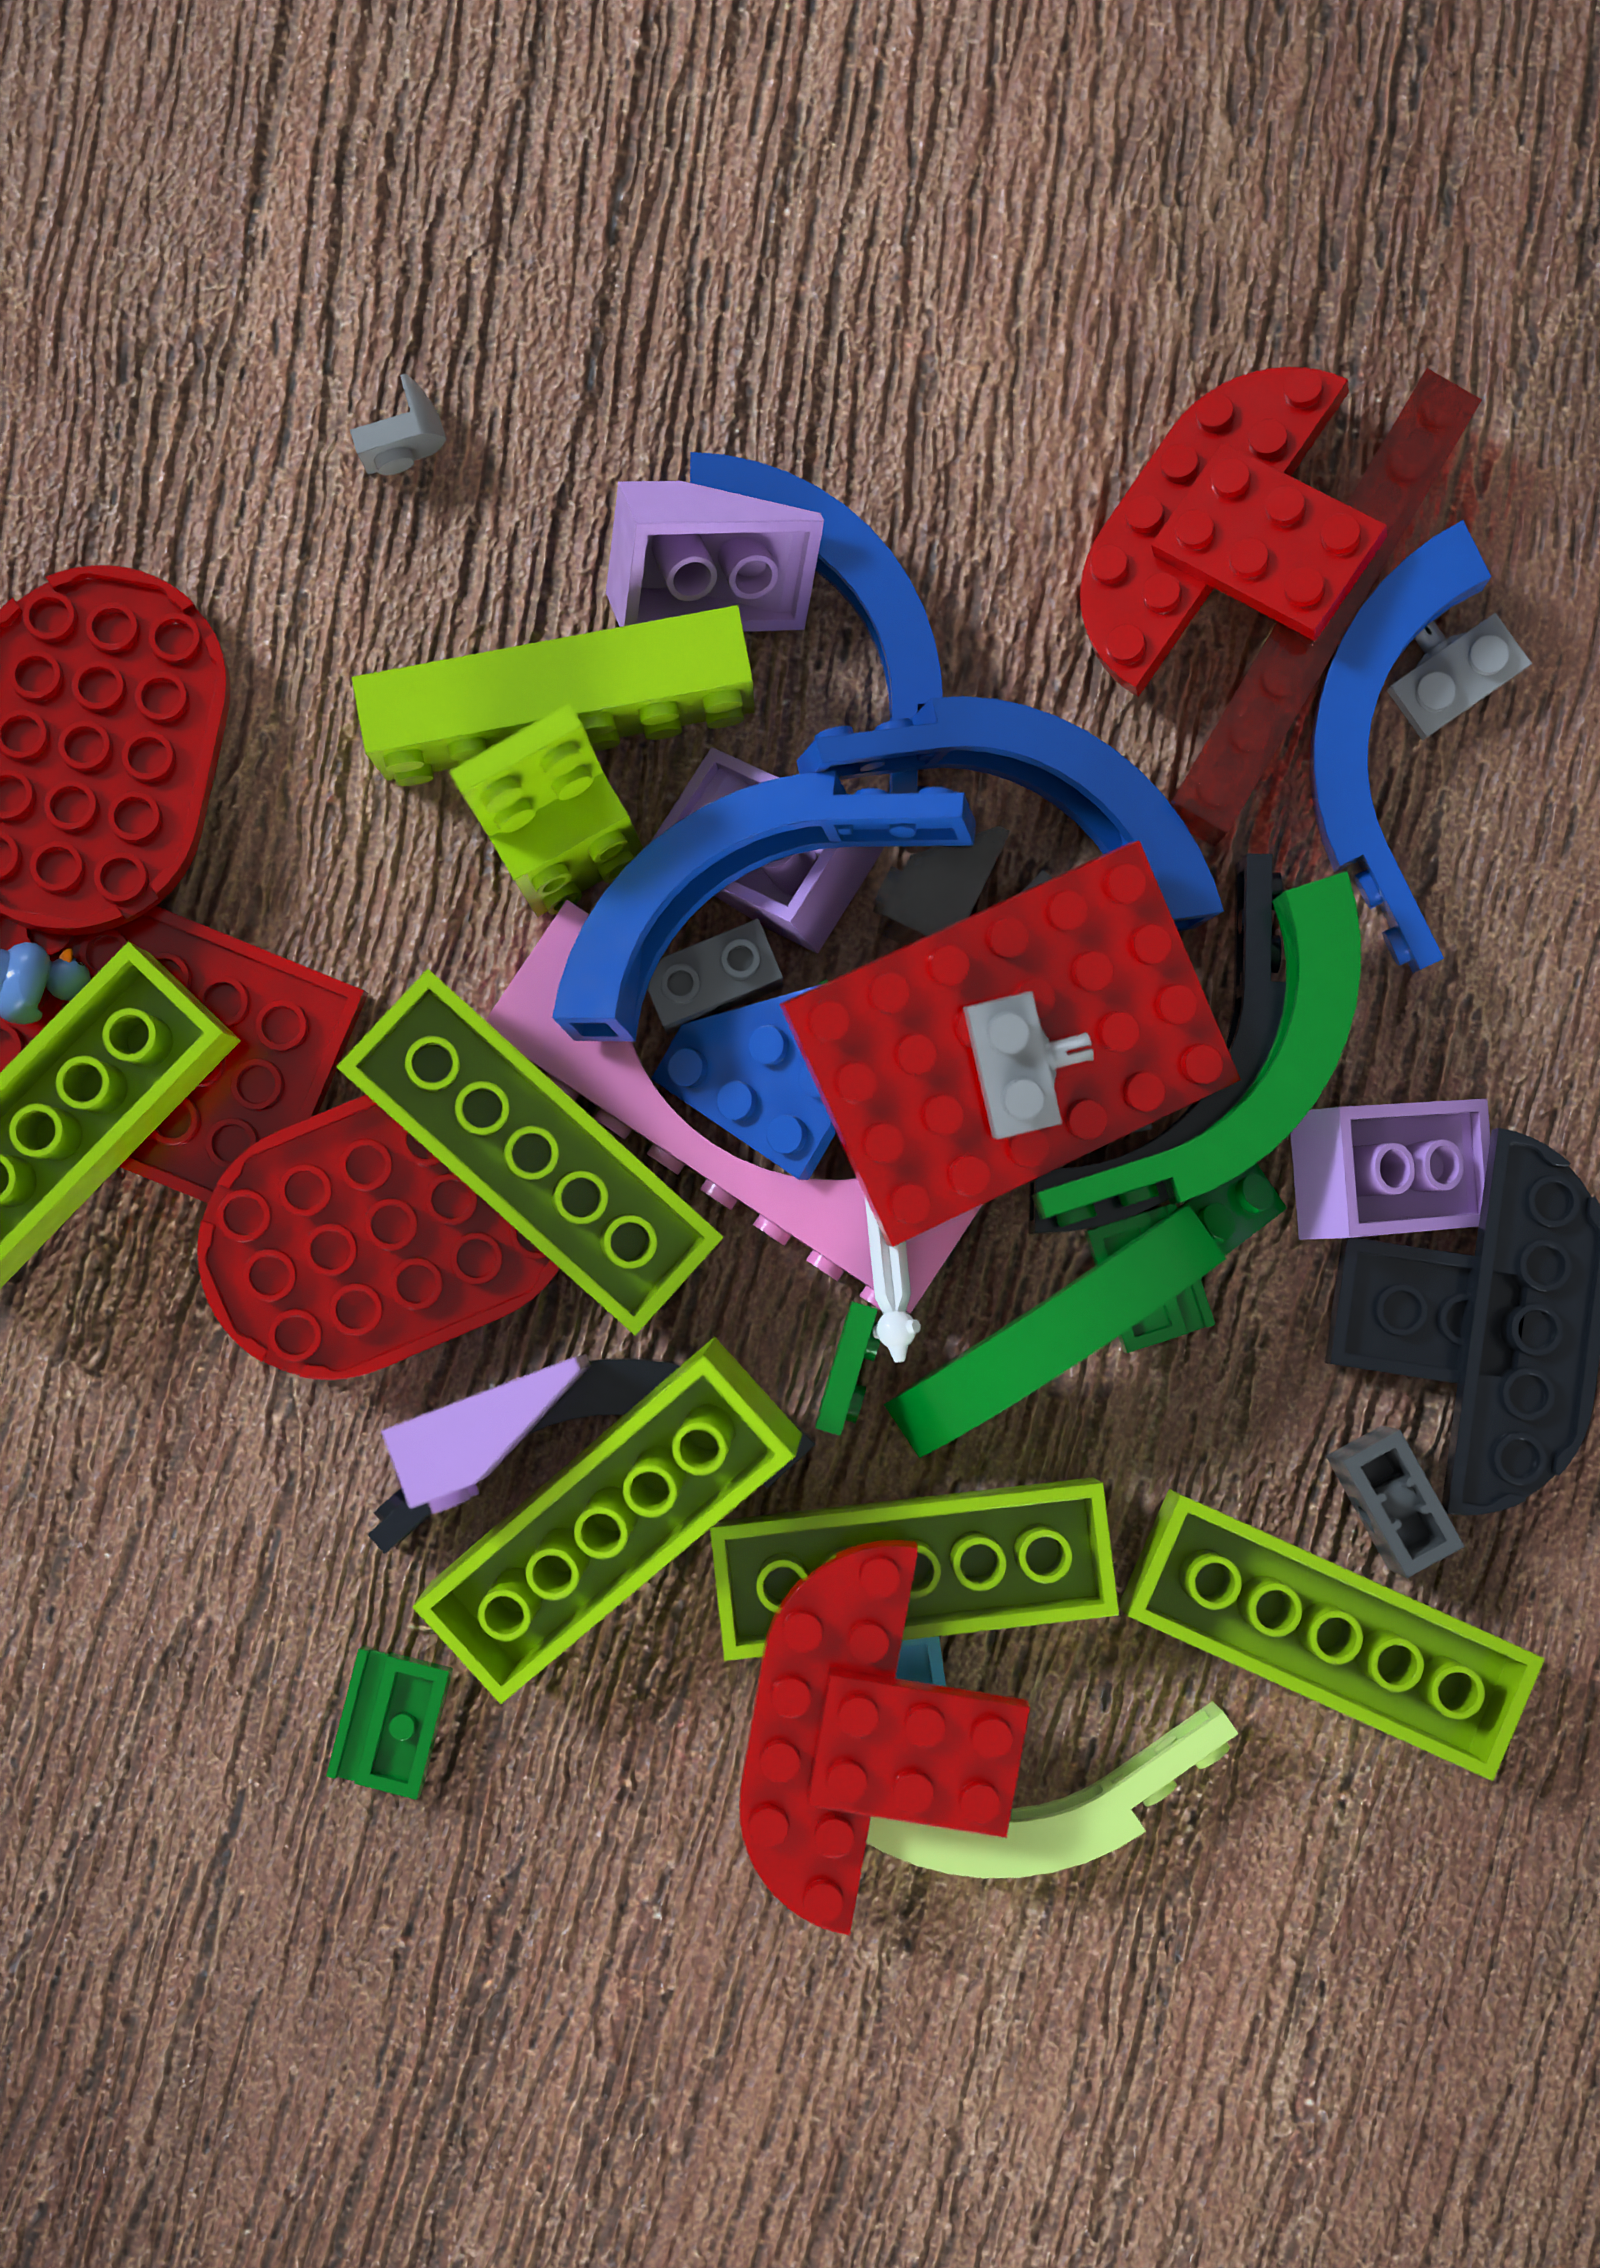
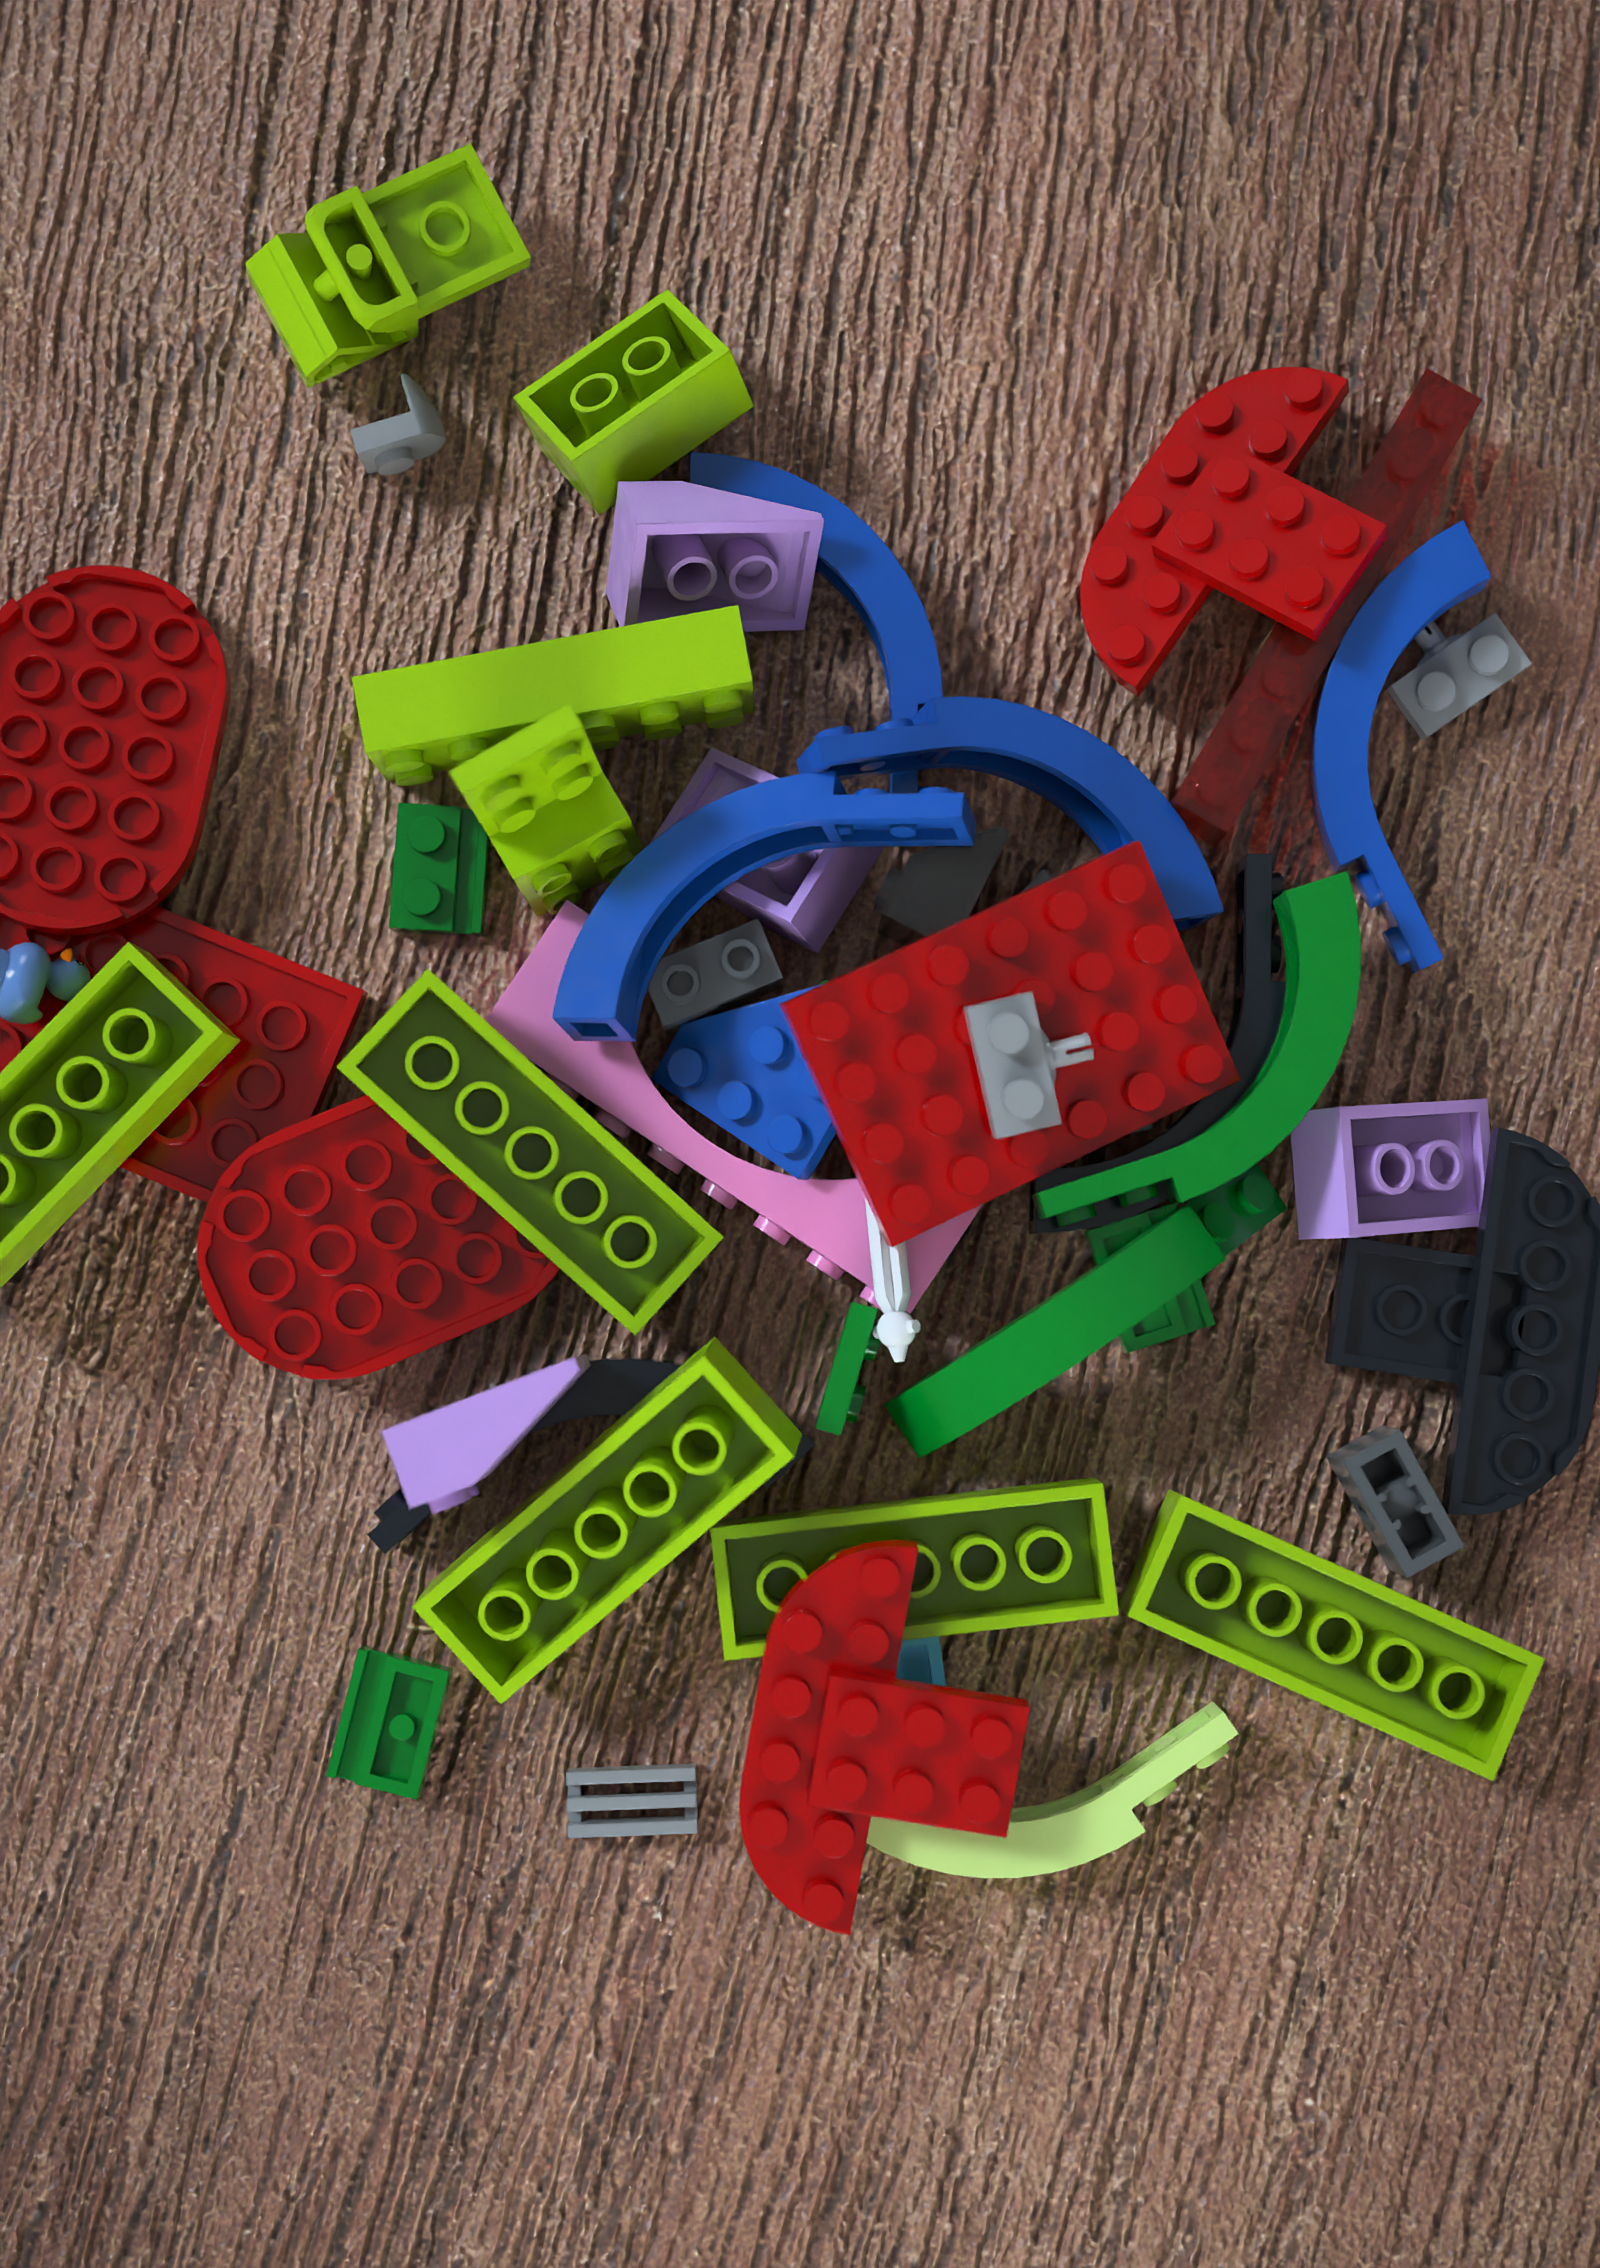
none -> lime piece [245,143,531,389]
none -> green plate [389,803,491,937]
none -> lime brick [513,289,754,515]
none -> light grey tile [566,1763,698,1838]

